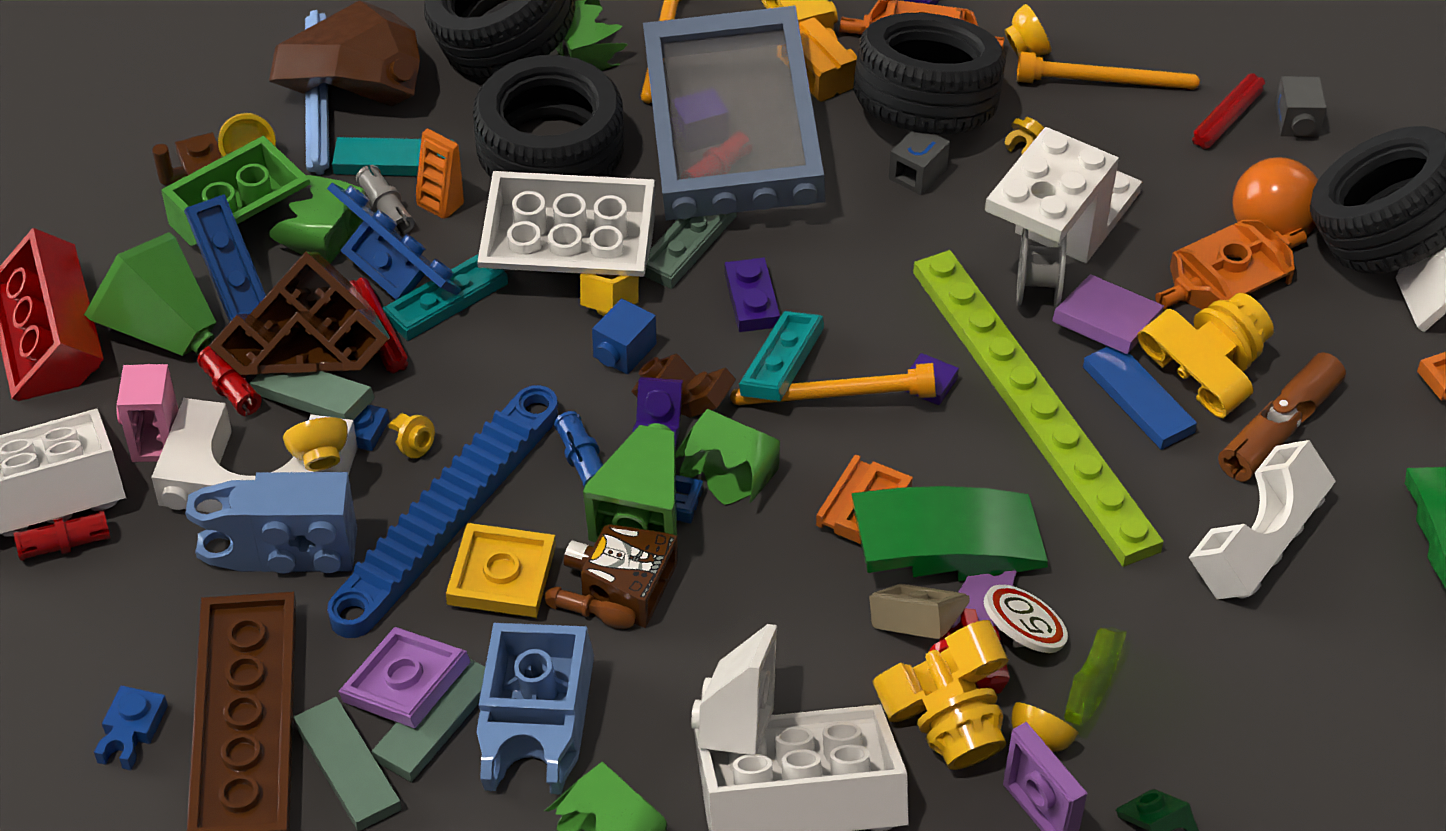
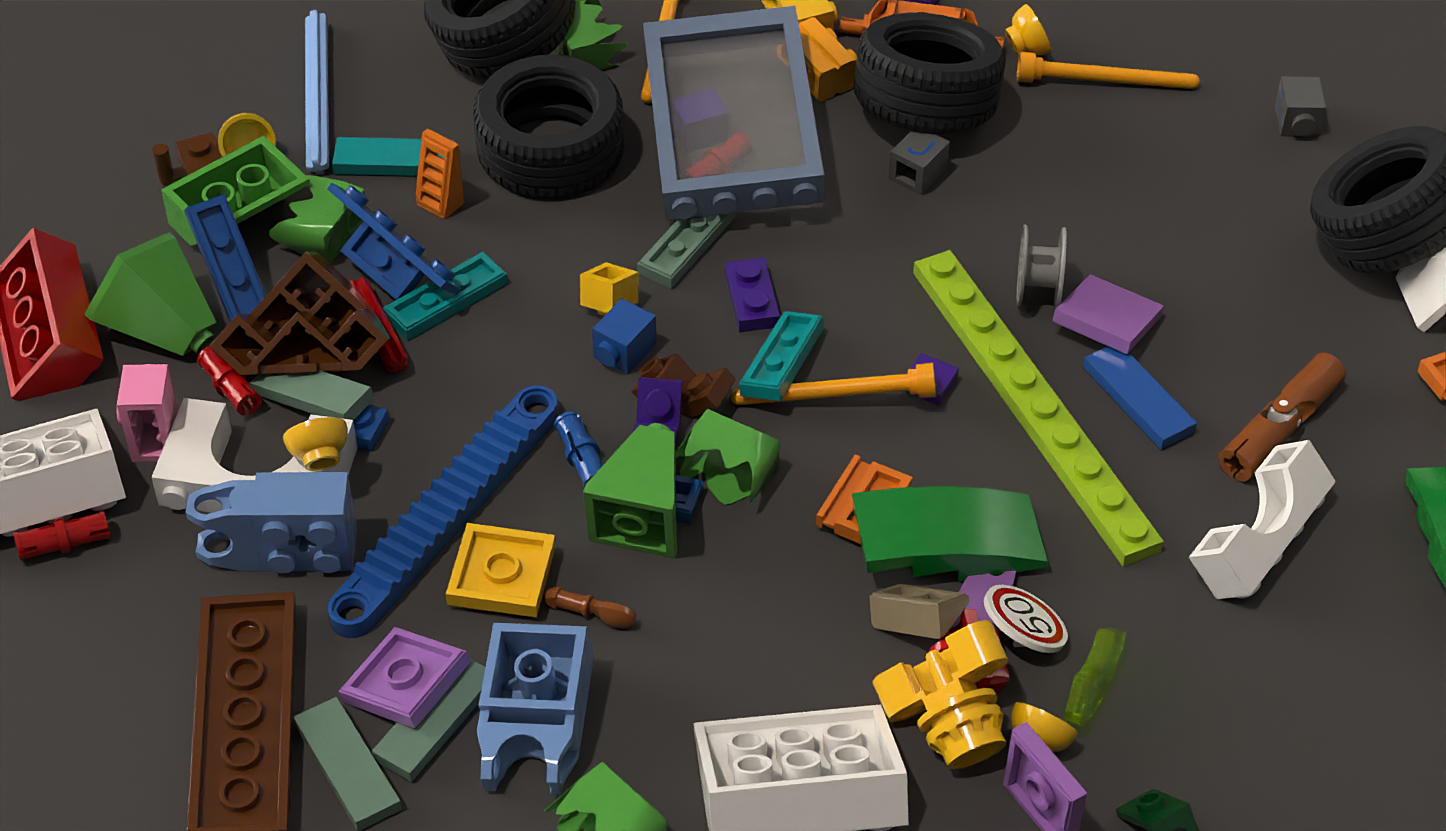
blue plate [94,685,168,770] -> none
reddish brown brick [269,0,420,107] -> none
light grey pin [356,165,415,235] -> none
yellow plate [388,413,435,458] -> none
white slope [477,171,655,277] -> none
reddish brown torso [564,524,678,628] -> none
white slope [691,624,777,755] -> none
white bracket [985,127,1142,263] -> none
yellow plate [1004,117,1044,155] -> none
yellow beam [1138,293,1274,418] -> none
orange plate [1155,220,1307,310] -> none
red axle [1192,73,1265,149] -> none
orange piece [1232,157,1318,235] -> none

